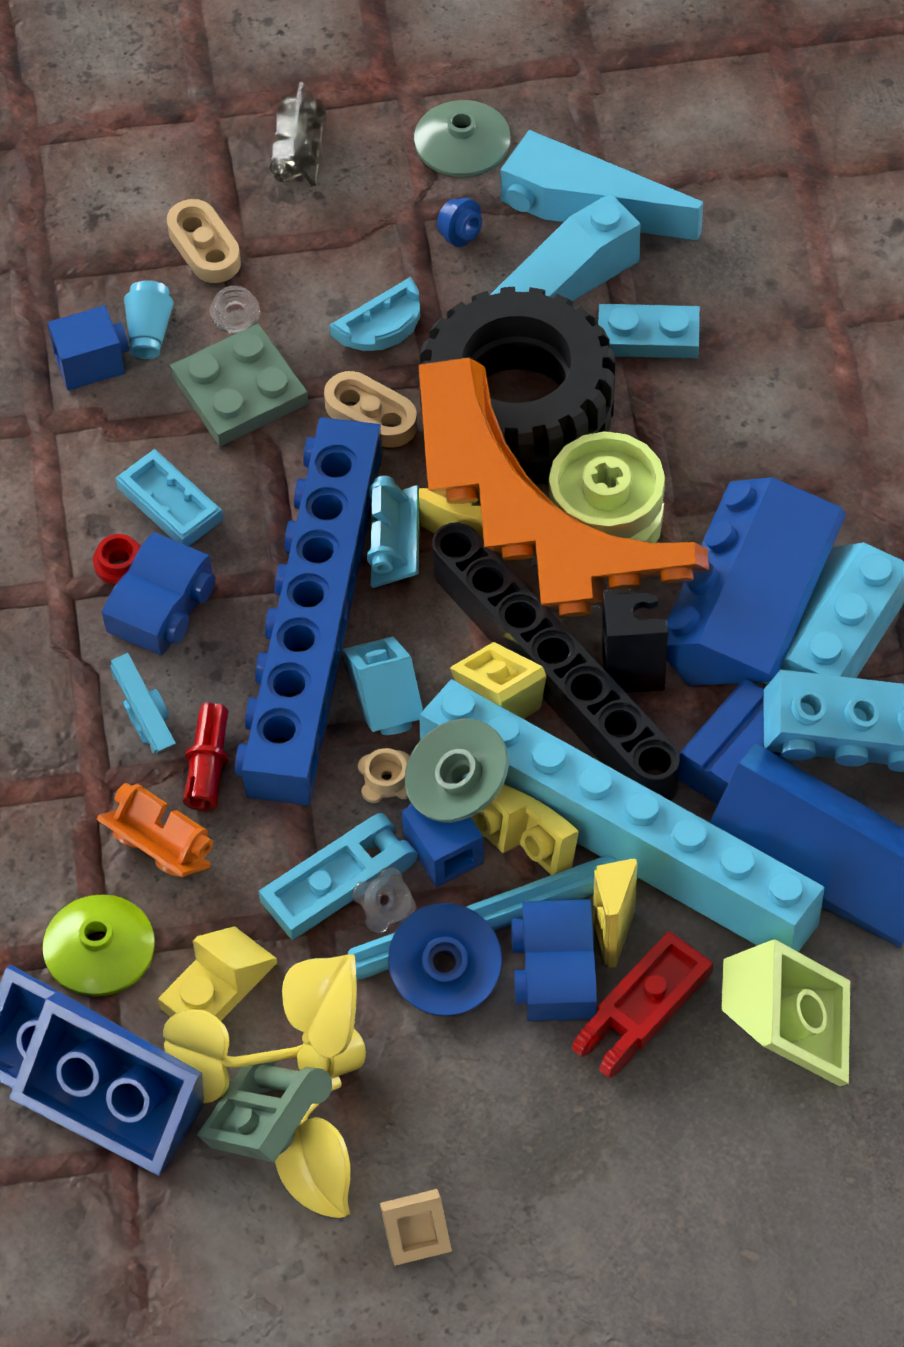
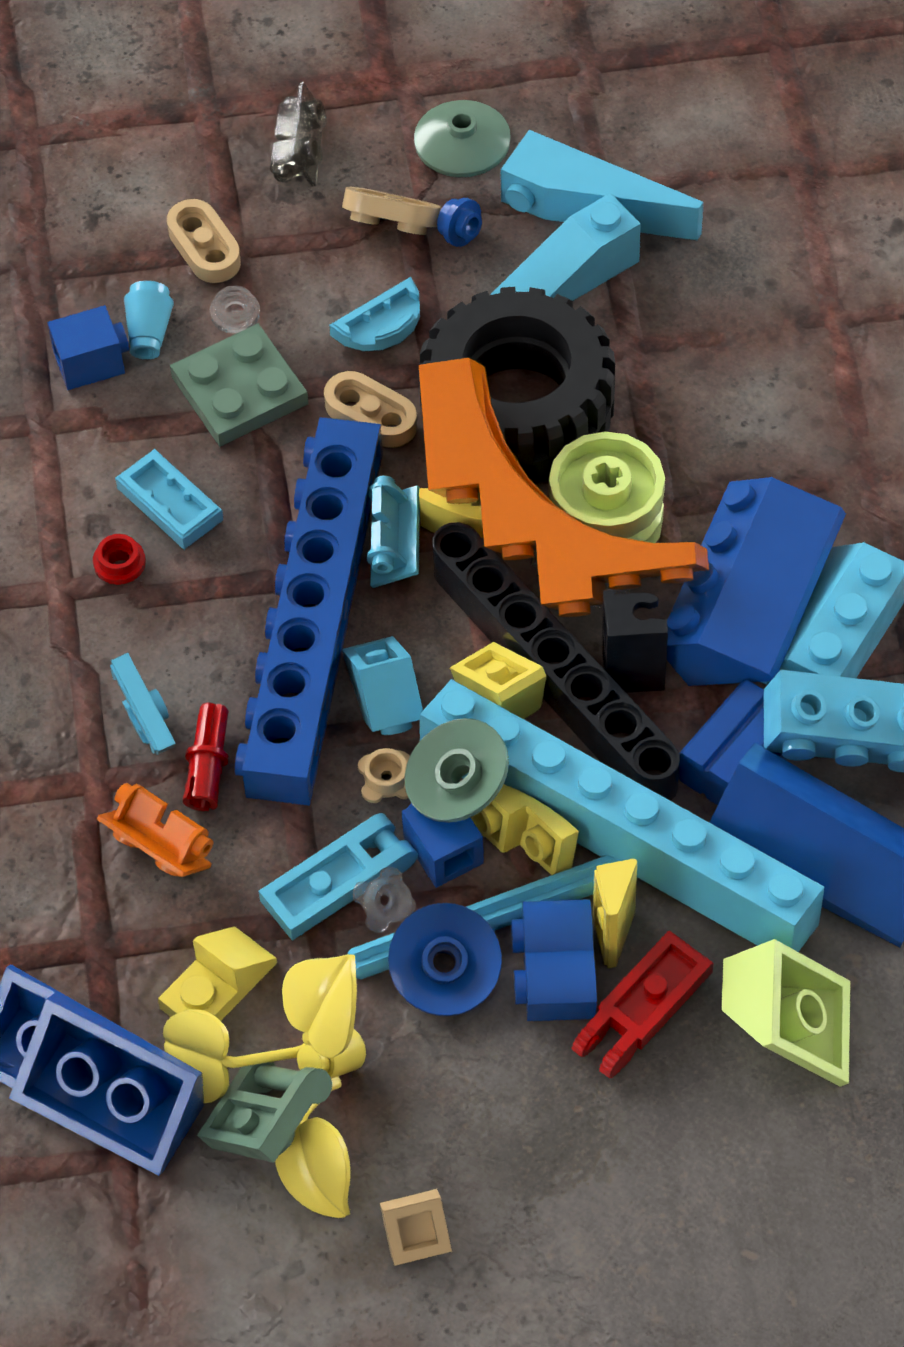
lime dish [43,895,155,997] -> none
blue brick [102,532,215,656] -> none
medium azure plate [598,304,700,359] -> none
none -> tan plate [342,187,441,235]

